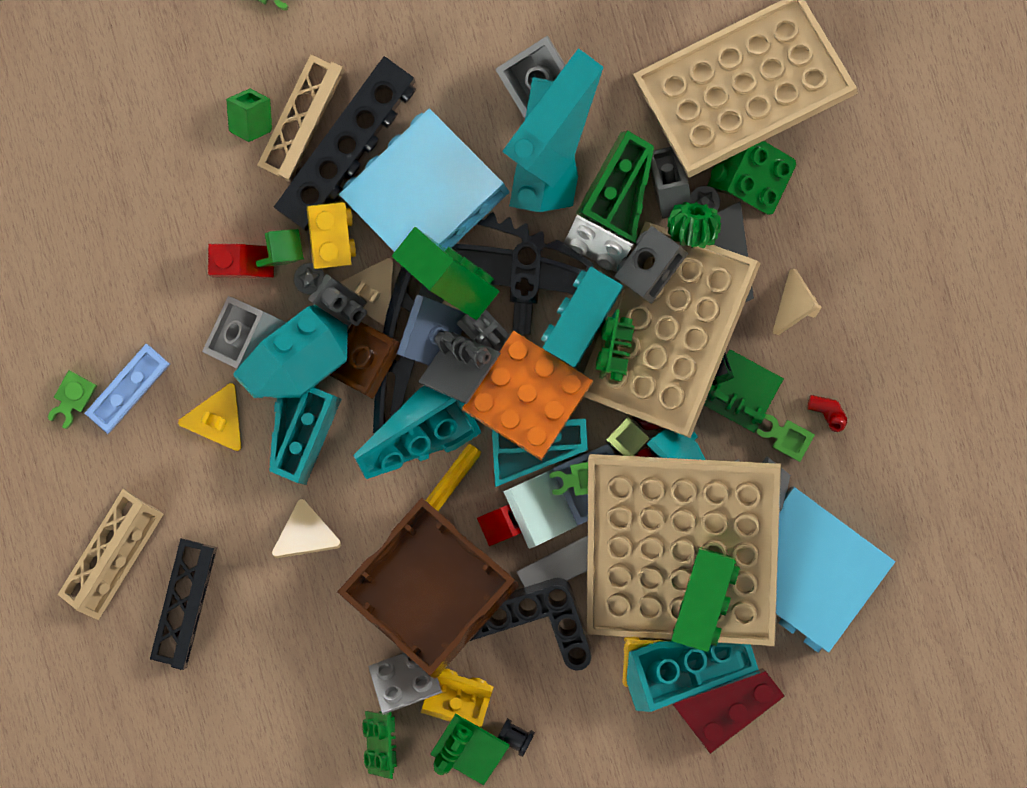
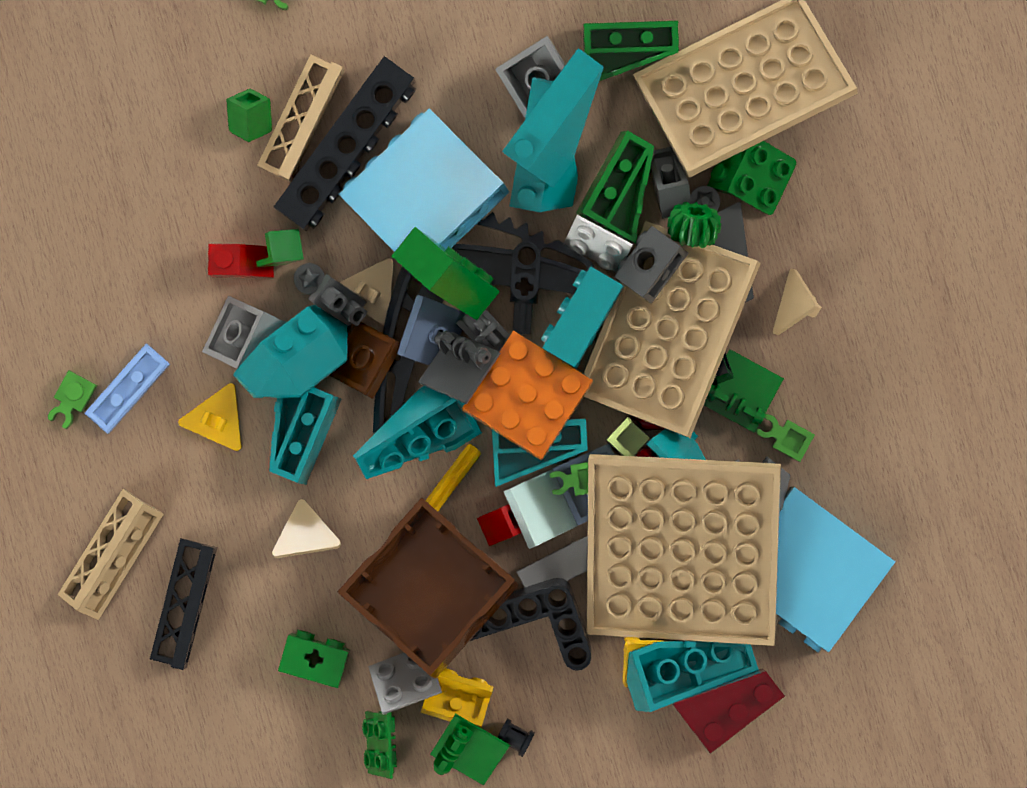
yellow bracket [307,201,356,269] -> none
green hinge [595,309,635,381] -> none
green wedge [671,547,740,652] -> none
red arm [807,395,847,432] -> none
none -> green brick [278,629,350,688]
none -> green wedge [583,20,679,81]

